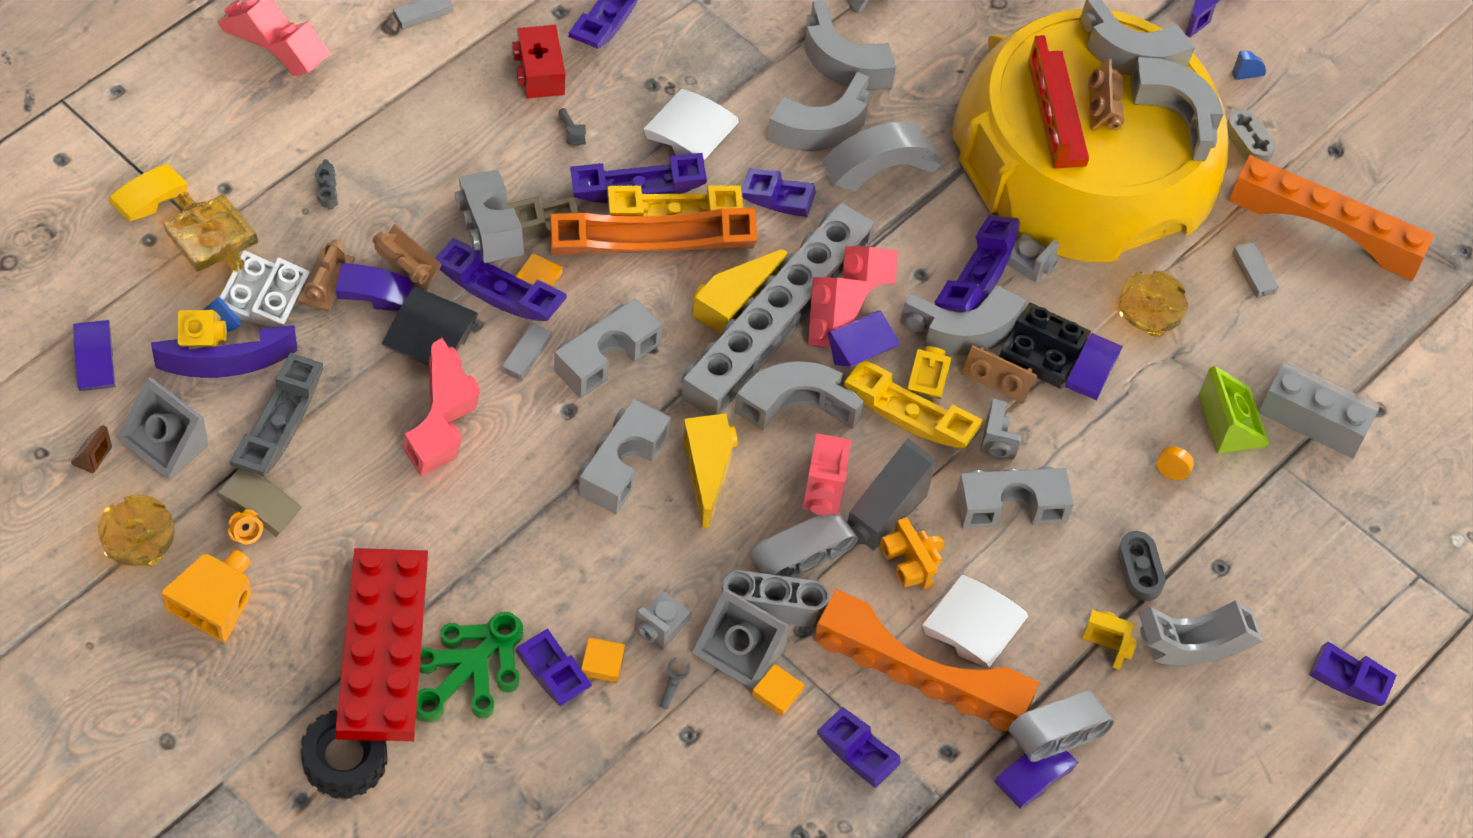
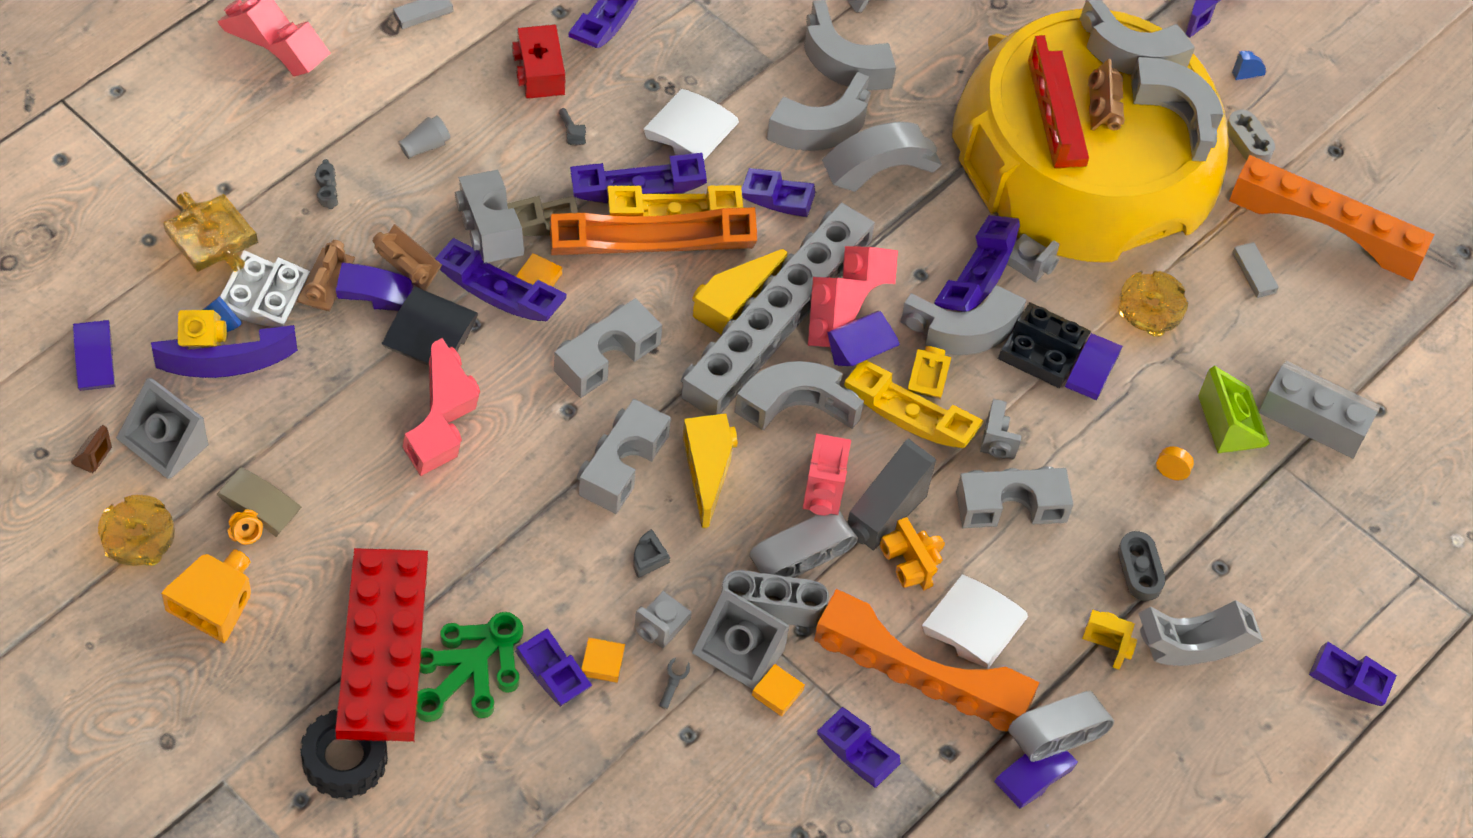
yellow slope [108,164,188,222] -> none
dark grey slope [230,353,323,476] -> none
light grey piece [502,323,552,381] -> none
medium nougat hinge [961,345,1037,403] -> none
none -> light grey cone [399,115,451,159]
none -> dark grey tile [633,529,670,578]

